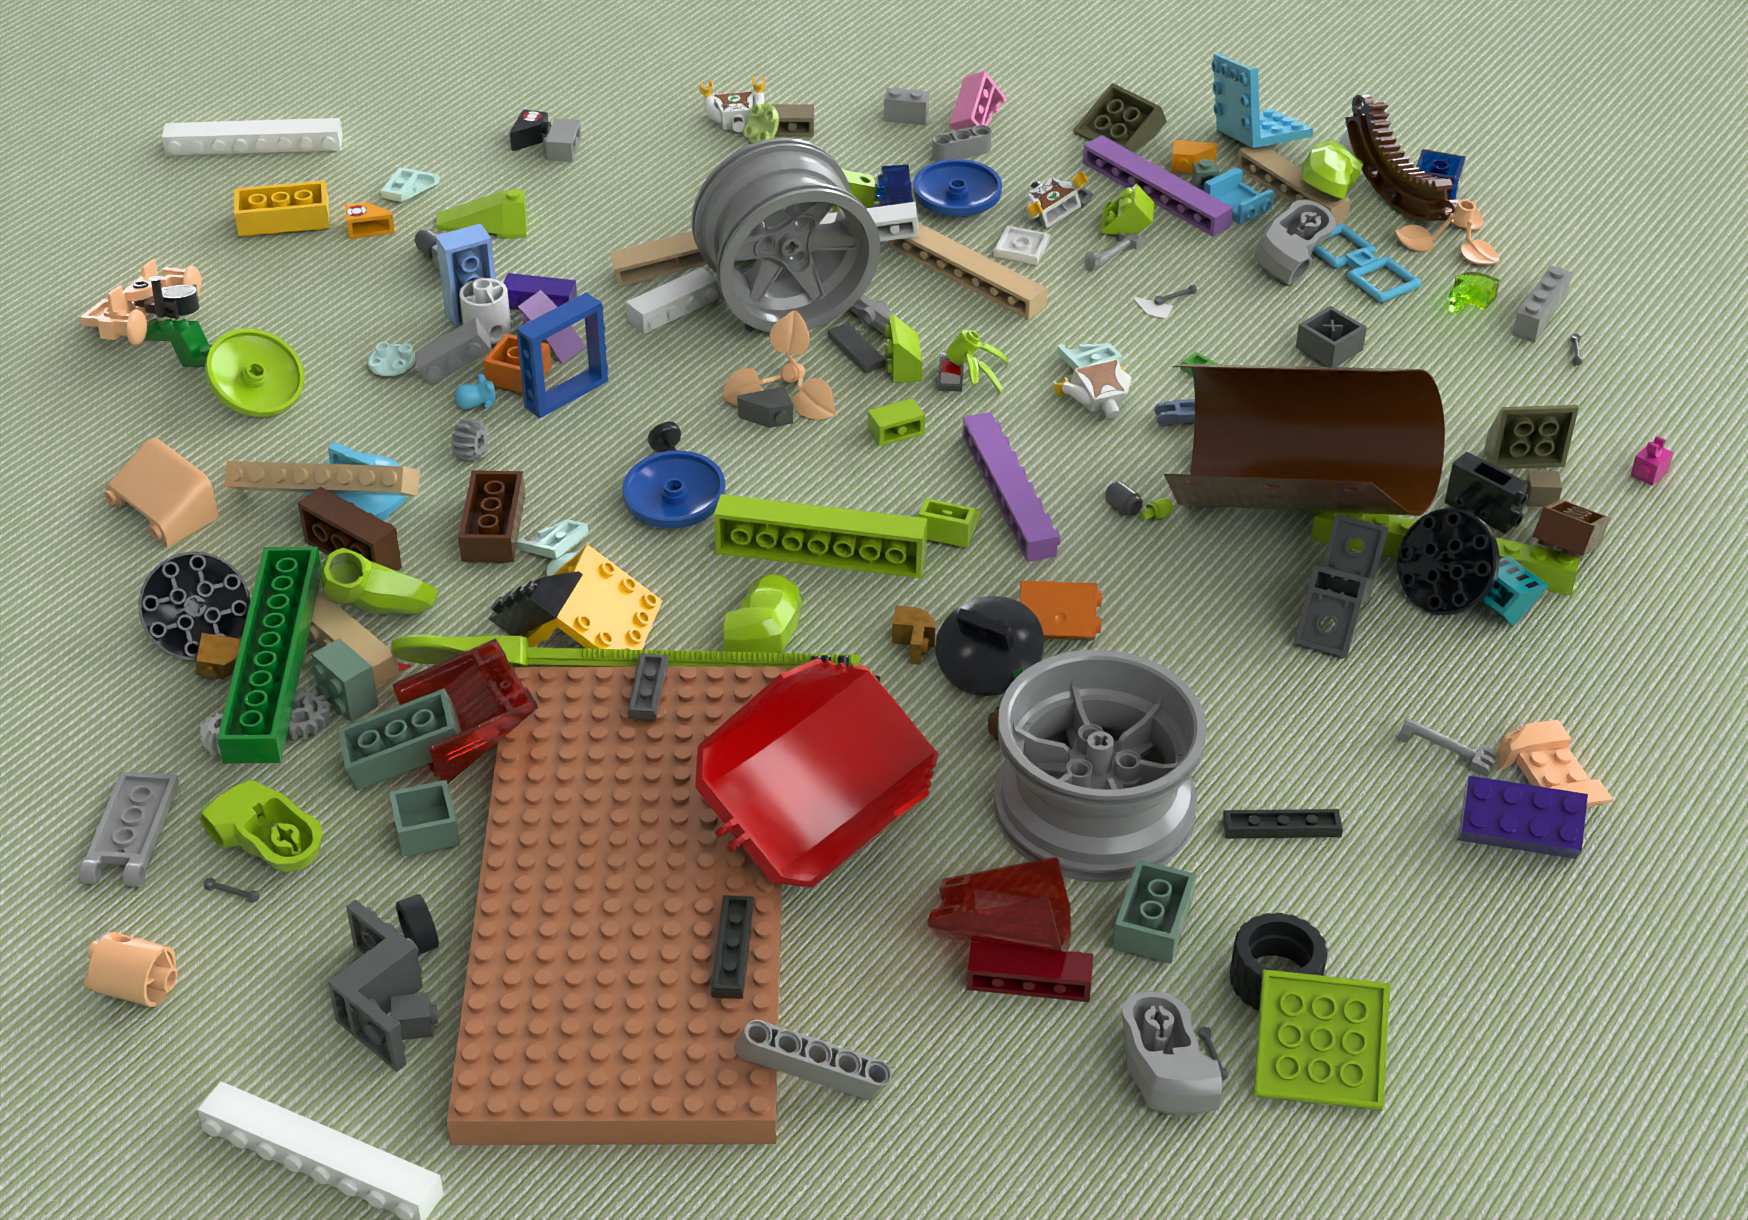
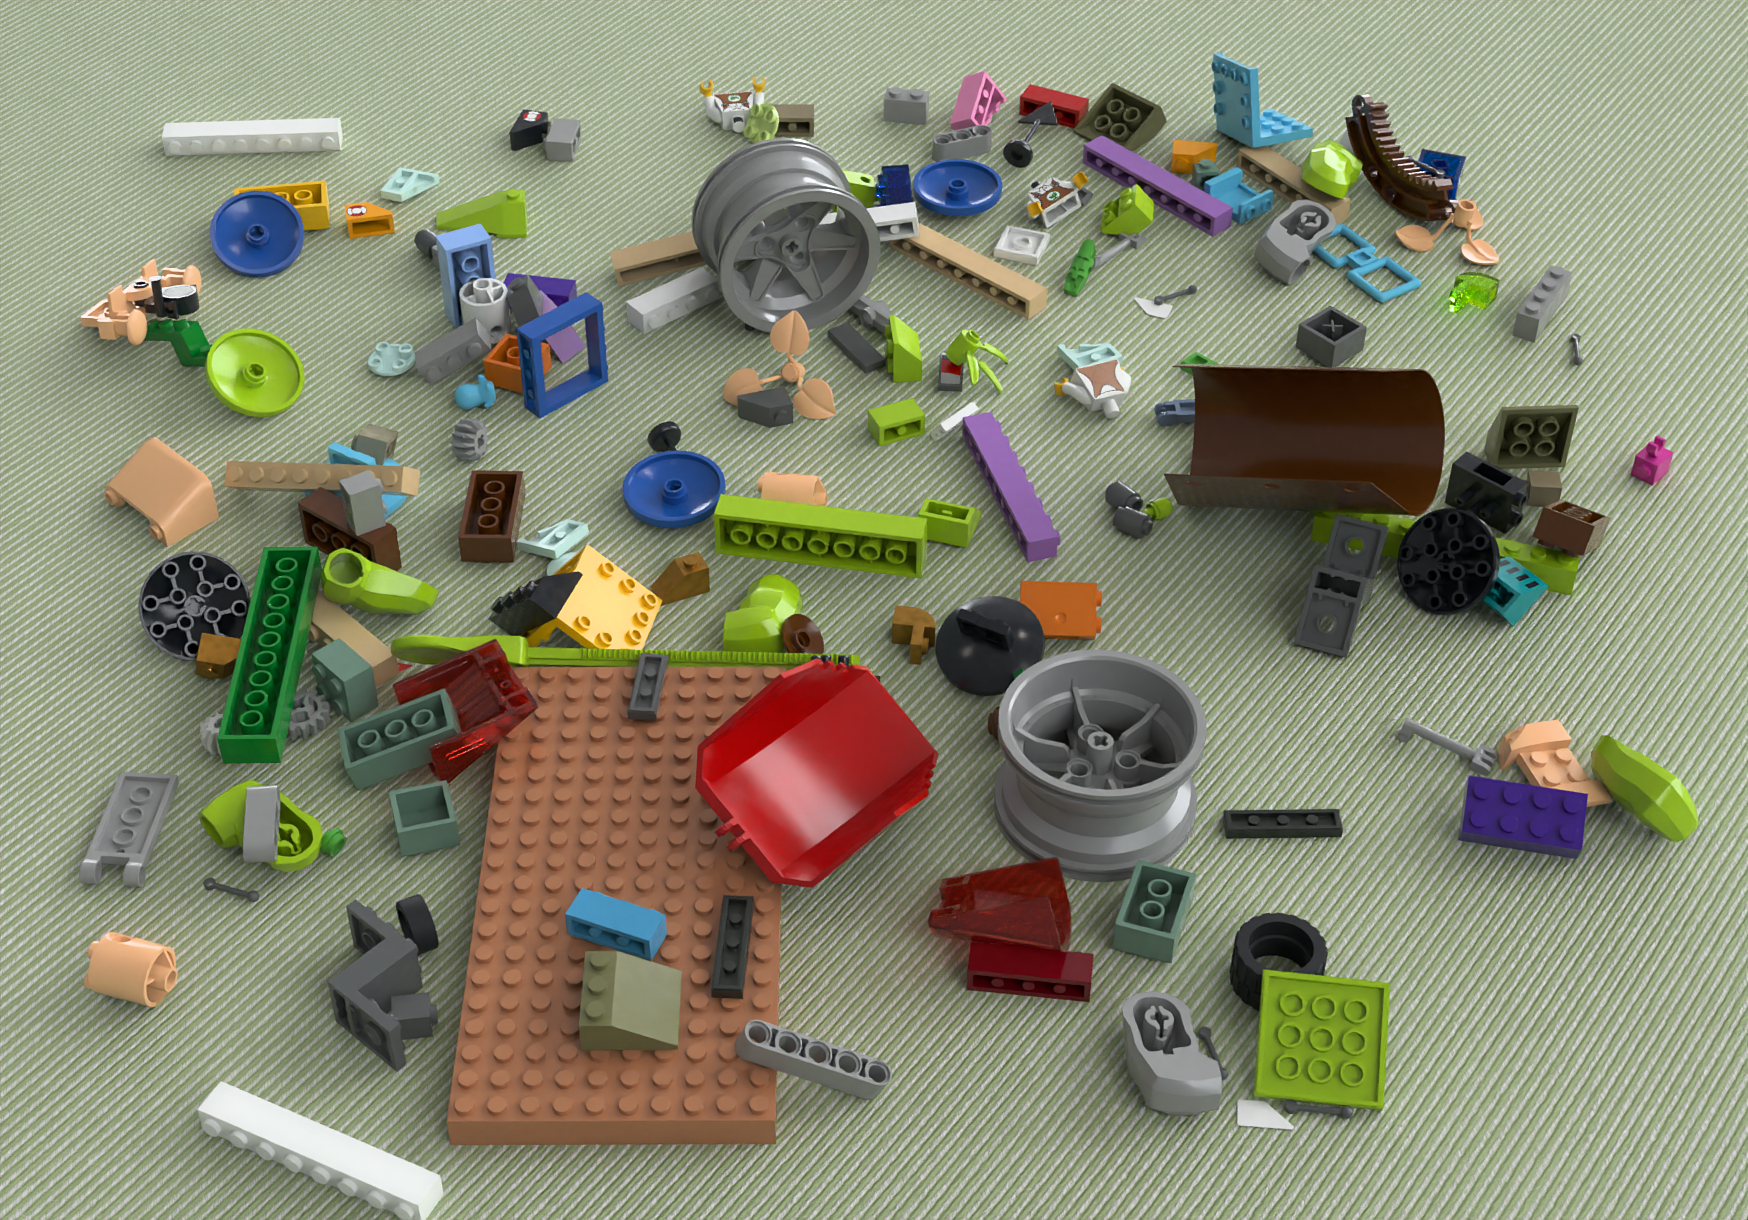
none -> blue dish [210,191,304,278]
none -> light grey beam [243,785,280,863]
none -> bright green plate [320,828,347,857]
none -> light grey brick [339,470,387,536]
none -> dark tan brick [351,424,399,465]
none -> dark grey slope [507,275,544,327]
none -> dark azure brick [565,888,667,961]
none -> slope [579,951,682,1050]
none -> pearl gold slope [651,552,710,606]
none -> light nougat cylinder [757,471,828,507]
none -> reddish brown dish [781,614,824,654]
none -> white tile [931,402,979,442]
none -> black piece [1003,101,1058,168]
none -> red brick [1019,84,1089,128]
none -> bright green hinge [1063,239,1096,297]
none -> dark grey brick [1113,506,1153,539]
none -> white sticker [1237,1099,1294,1130]
none -> dark grey hinge [1285,1100,1353,1119]
none -> dark grey hinge [1406,155,1445,178]
none -> lime piece [1591,735,1699,842]

